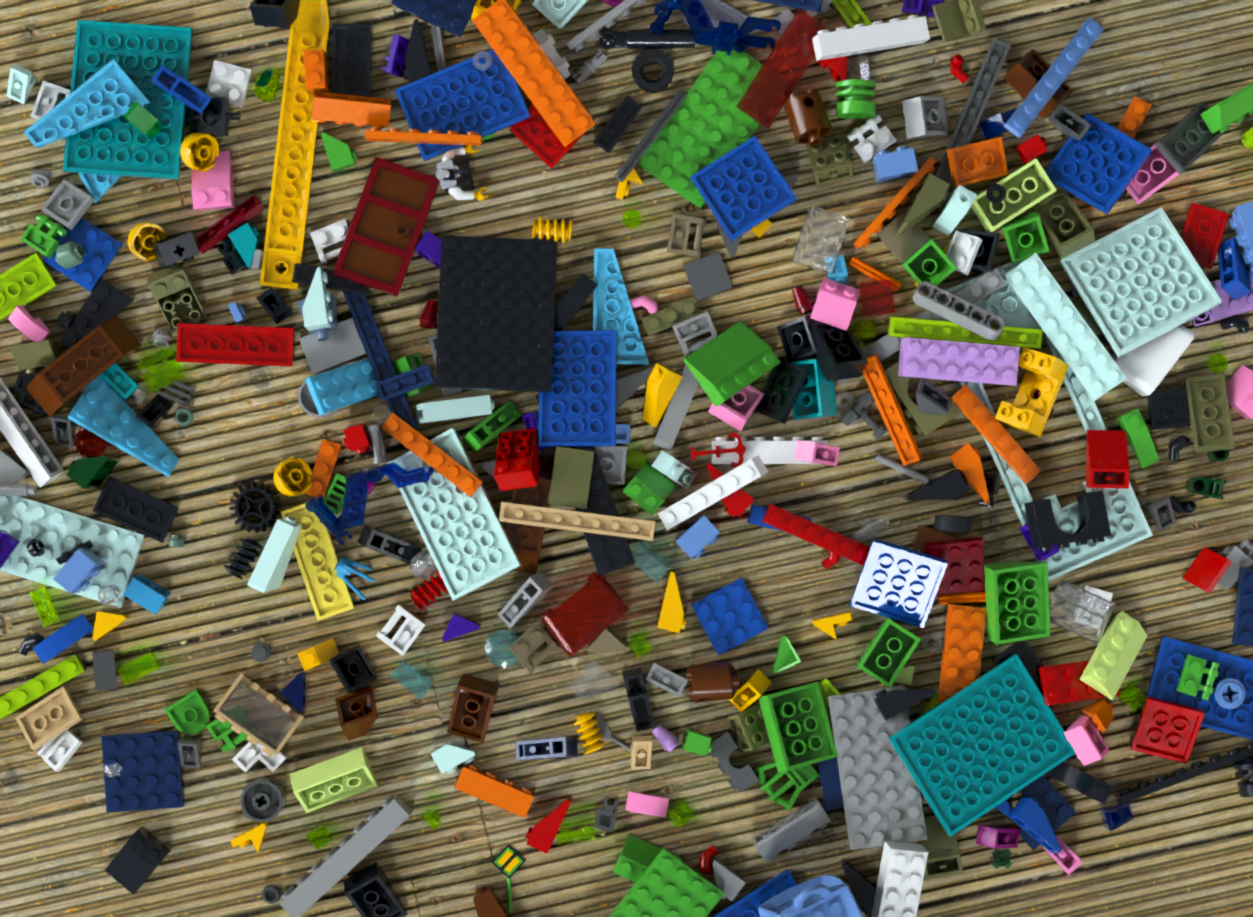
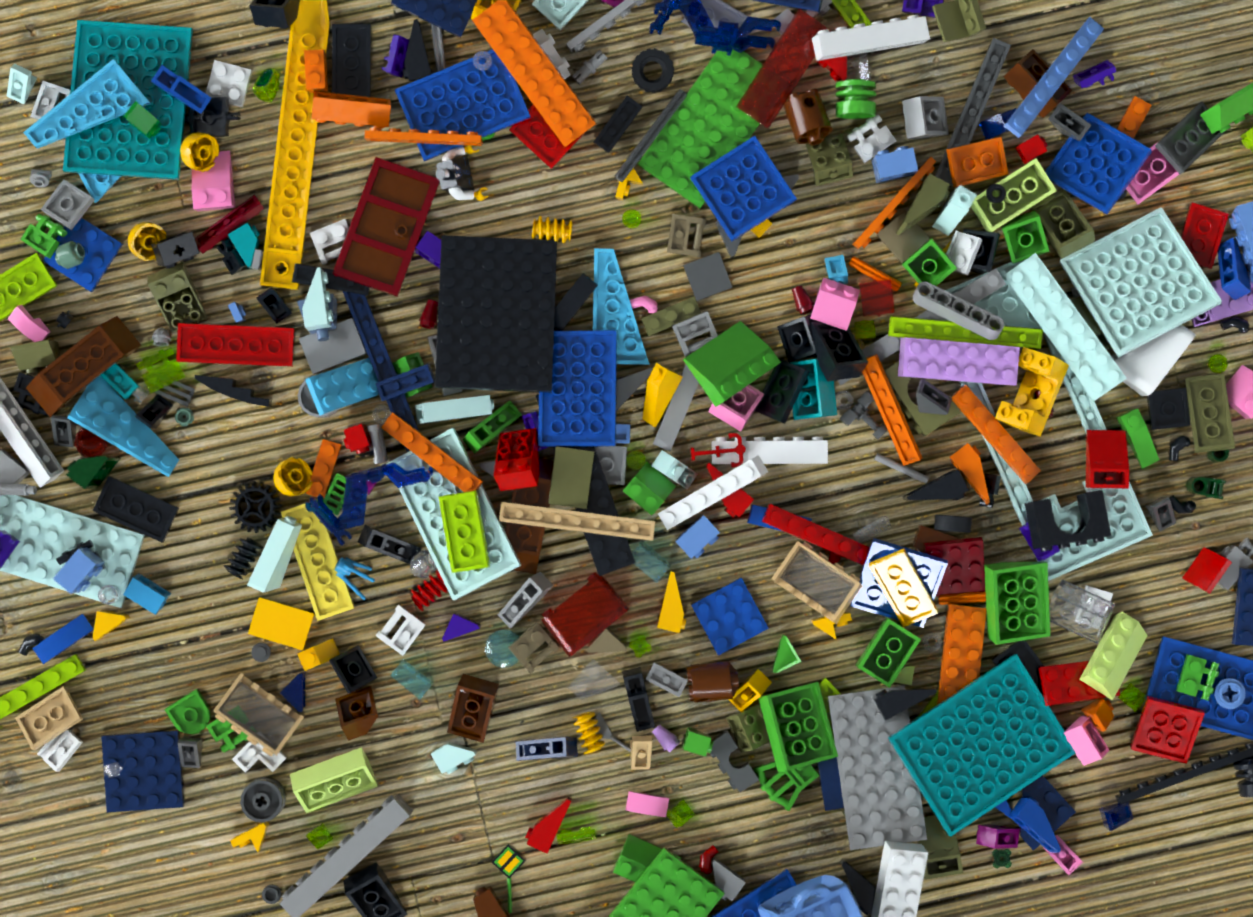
black plate [27,538,45,557] -> none
clear neon green plate [29,586,59,628] -> none
black wing [59,278,135,349] -> none
dark grey hinge [92,650,117,691] -> none
black slope [105,826,171,895] -> none
clear neon green plate [117,651,161,686] -> none
sand green plate [167,535,186,547] -> none
bright green slope [320,133,358,173] -> none
clear neon green plate [422,809,442,830] -> none
orange brick [454,763,535,818] -> none
dark grey plate [593,796,618,832] -> none
black piece [600,29,695,50] -> none
light grey slope [752,798,830,861] -> none
clear slope [791,206,850,273] -> none
bright pink slope [794,441,840,466] -> none
red arm [950,54,970,84] -> none
black arch [1045,762,1113,804] -> none
none -> black slope [194,375,272,407]
none -> yellow tile [248,597,315,650]
none -> lime tile [438,490,490,573]
none -> clear window [771,541,863,625]
none -> tile [869,548,938,627]
none -> dark purple plate [1073,60,1117,88]

